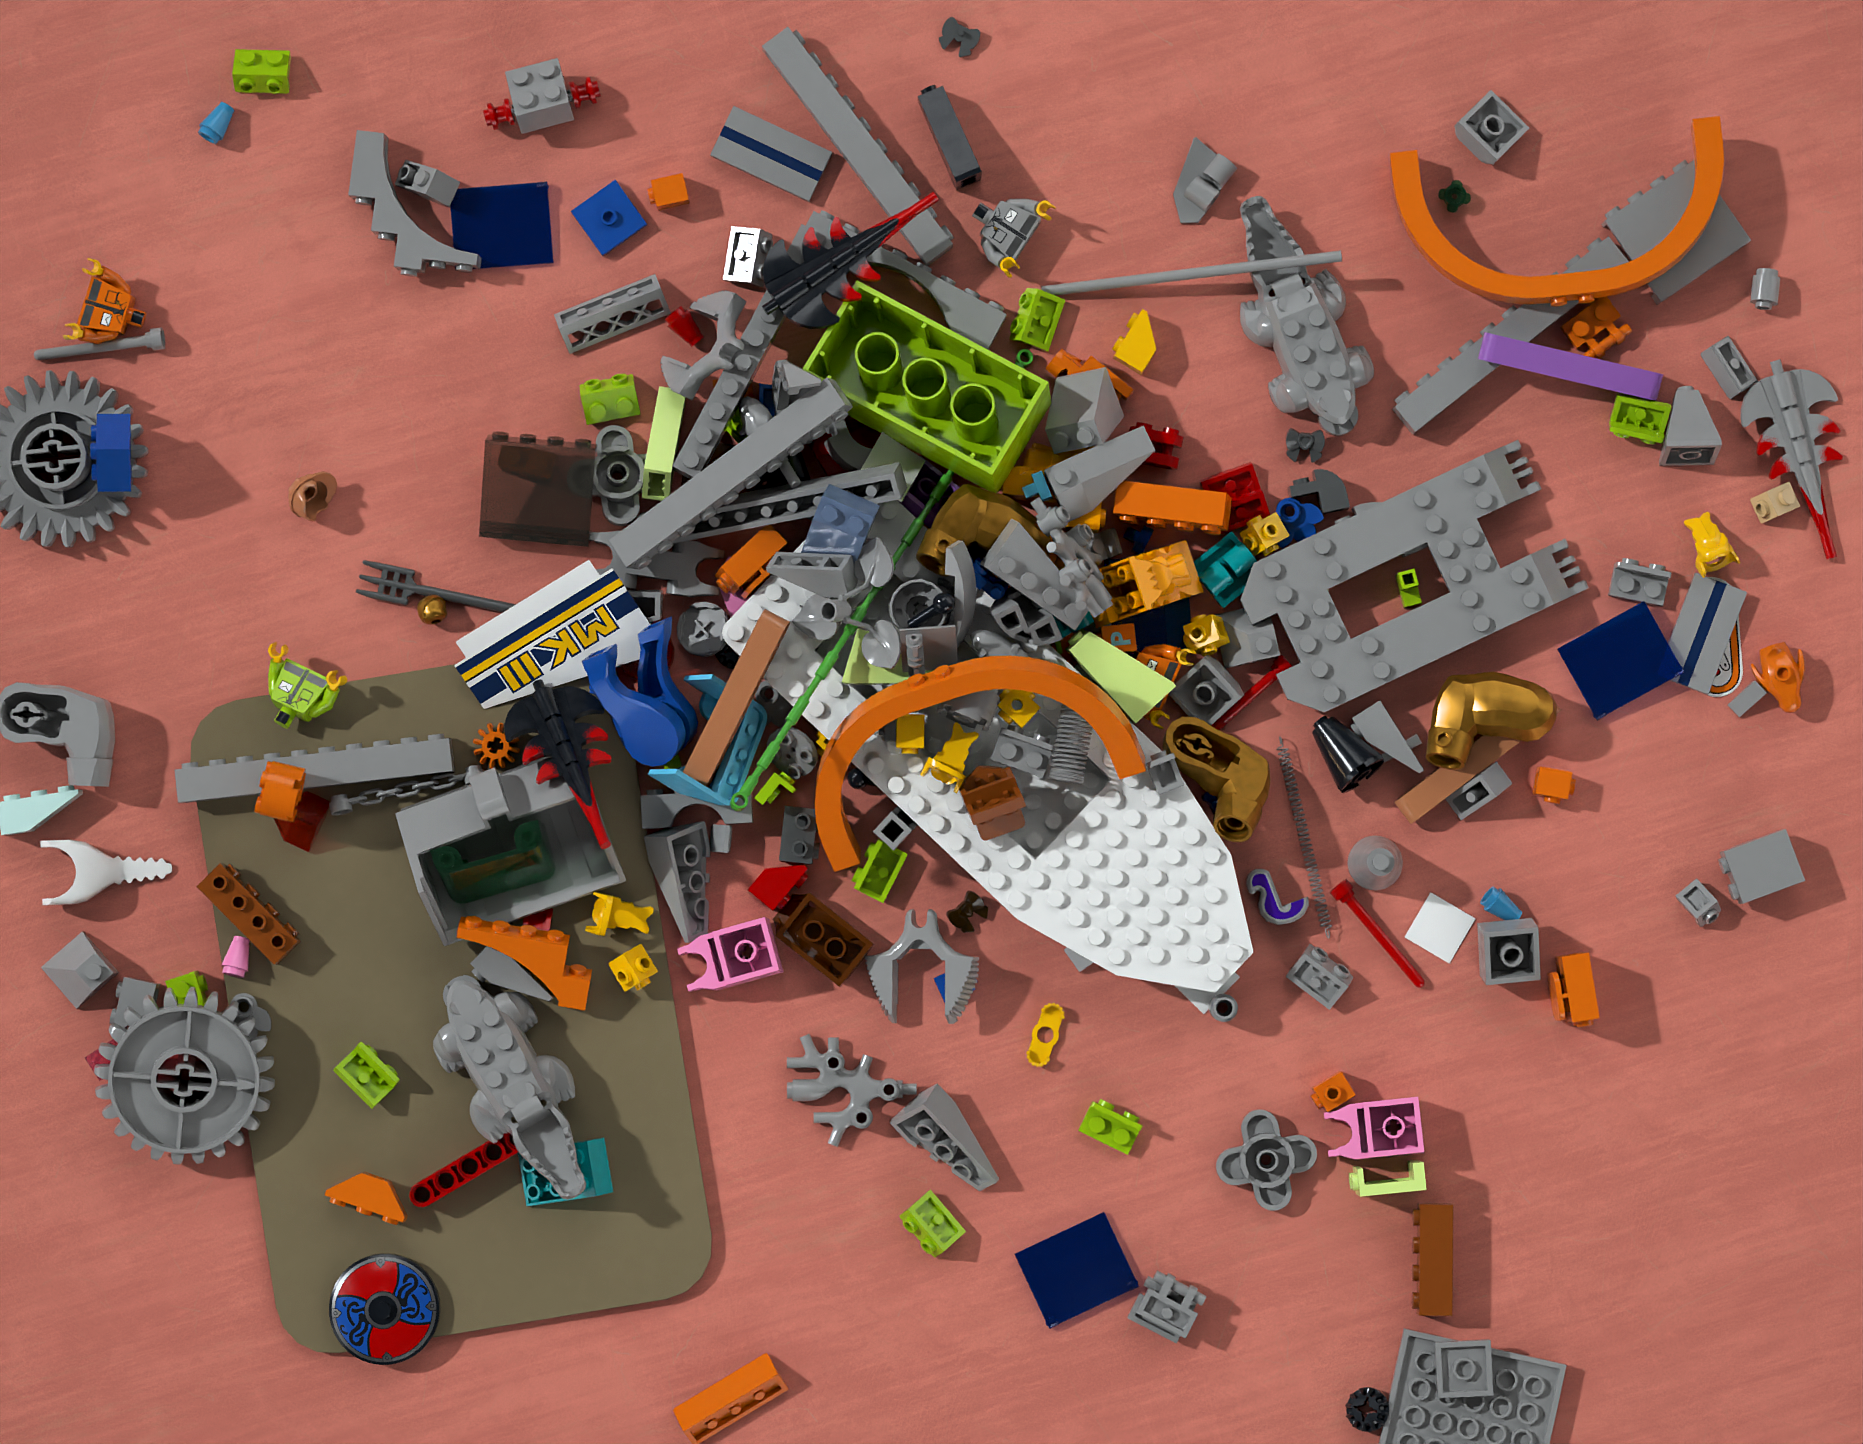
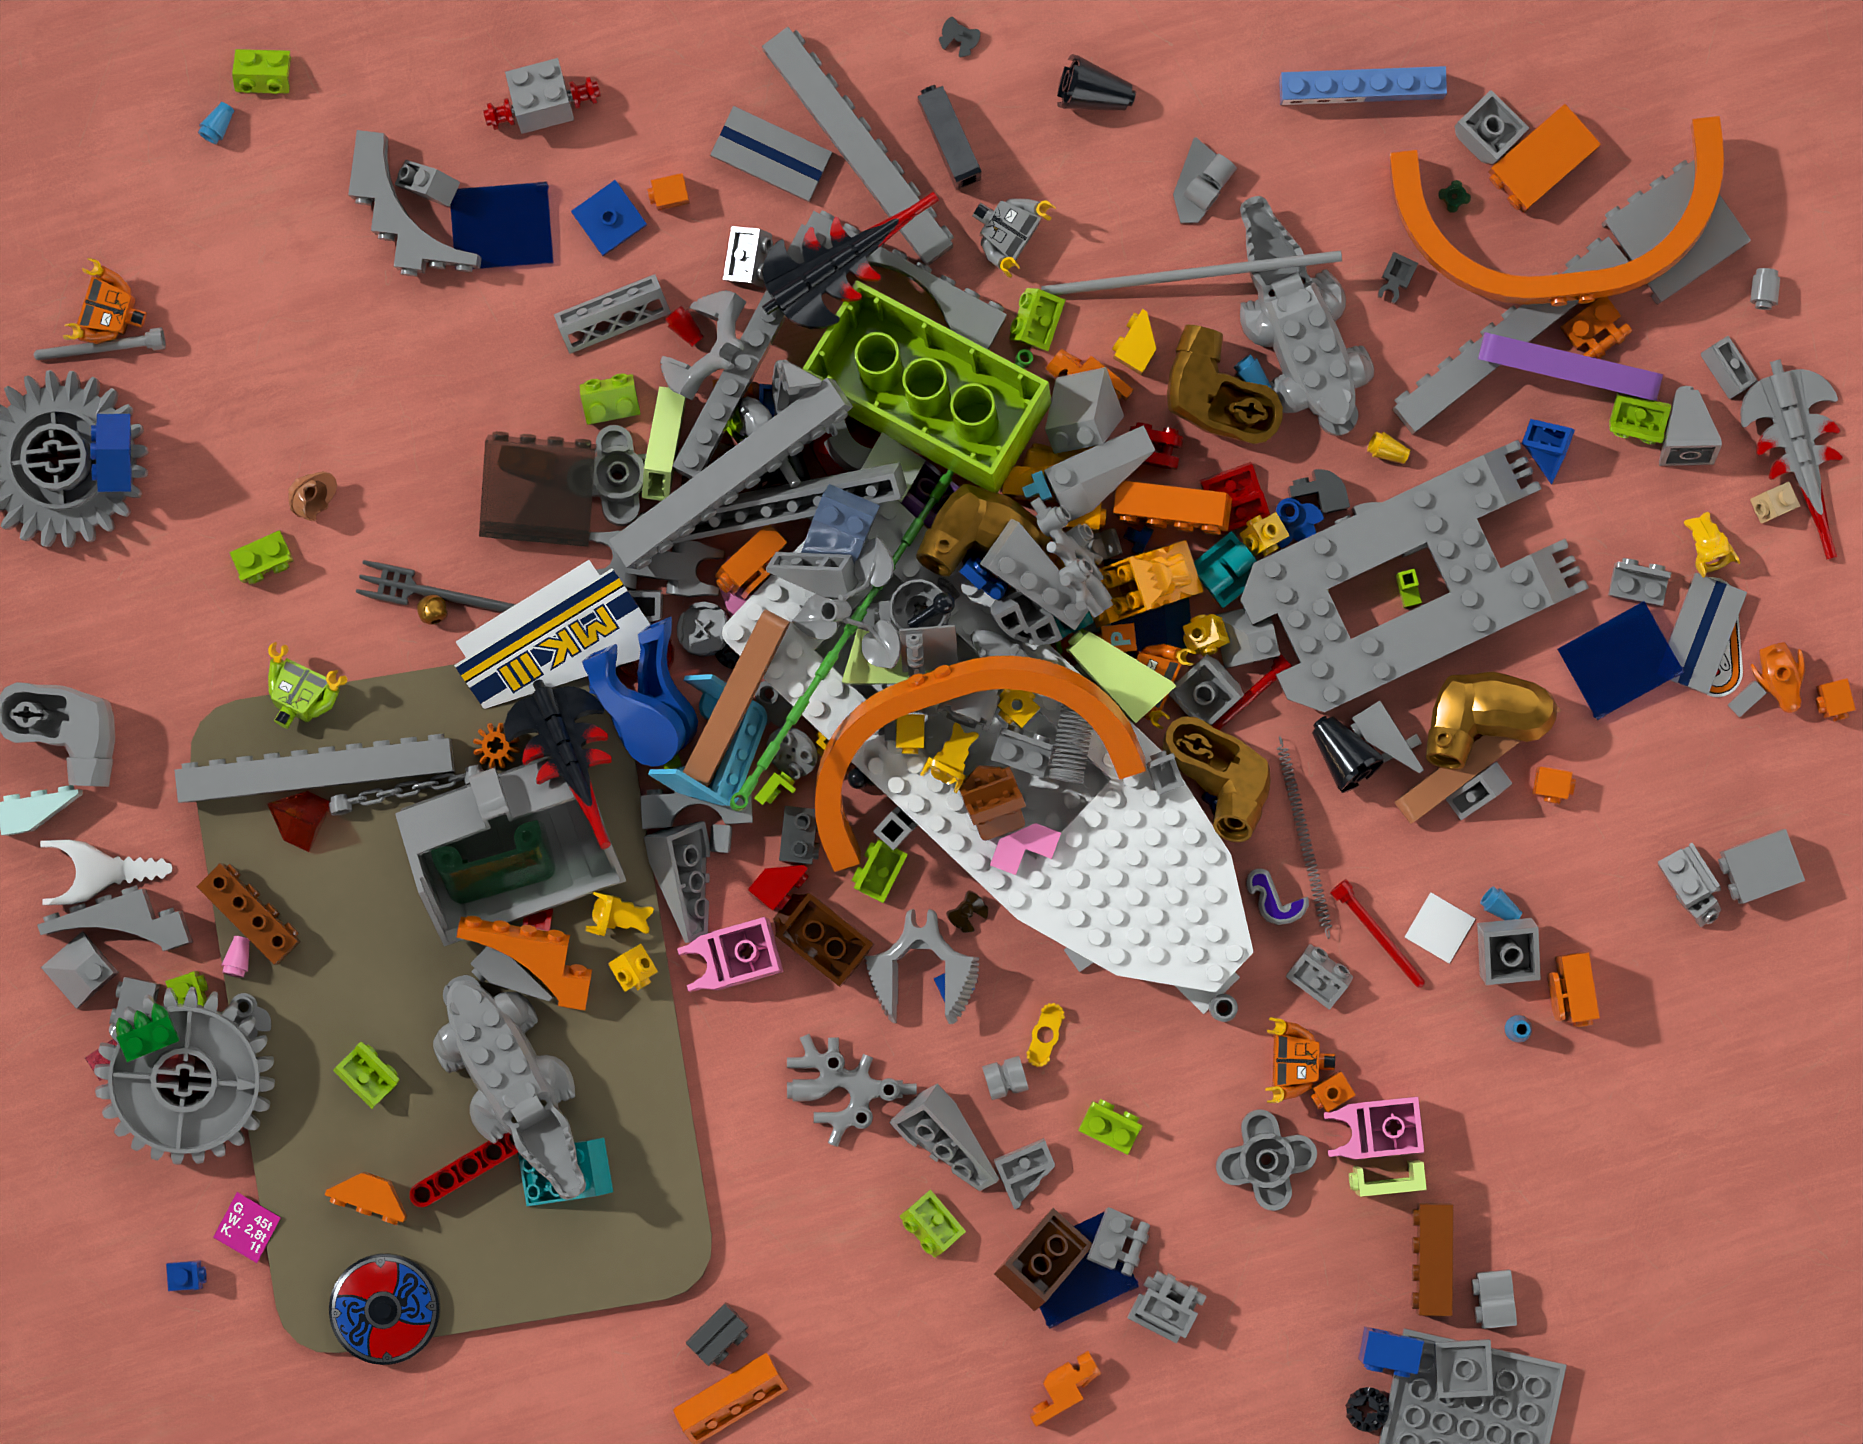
orange brick [254,761,306,822] -> none
light grey slope [945,540,976,647] -> none
dark grey piece [1286,428,1325,463] -> none
light grey cone [1347,836,1403,890] -> none
none -> light grey arch [37,885,193,951]
none -> green plate [116,1003,180,1062]
none -> blue bracket [166,1260,207,1291]
none -> dark pink sticker [213,1192,281,1263]
none -> lime bracket [229,530,294,585]
none -> dark grey brick [686,1302,749,1366]
none -> light grey bracket [863,601,891,631]
none -> light grey wheel [982,1056,1029,1100]
none -> bright pink tile [990,823,1061,875]
none -> light grey wing [994,1138,1055,1210]
none -> reddish brown slope [994,1208,1092,1311]
none -> orange plate [1030,1351,1101,1427]
none -> black cone [1057,54,1136,110]
none -> light grey plate [1087,1207,1150,1277]
none -> pearl gold piece [1167,324,1283,444]
none -> dark azure cone [1233,354,1272,388]
none -> orange torso [1265,1017,1335,1103]
none -> medium blue brick [1279,66,1447,105]
none -> blue brick [1358,1326,1424,1378]
none -> yellow cone [1367,432,1410,464]
none -> dark grey plate [1378,252,1418,304]
none -> light grey brick [1472,1269,1517,1329]
none -> orange panel [1488,104,1601,212]
none -> dark azure cone [1505,1015,1532,1043]
none -> blue slope [1522,419,1575,485]
none -> light grey plate [1658,843,1721,909]
none -> orange brick [1815,678,1856,721]

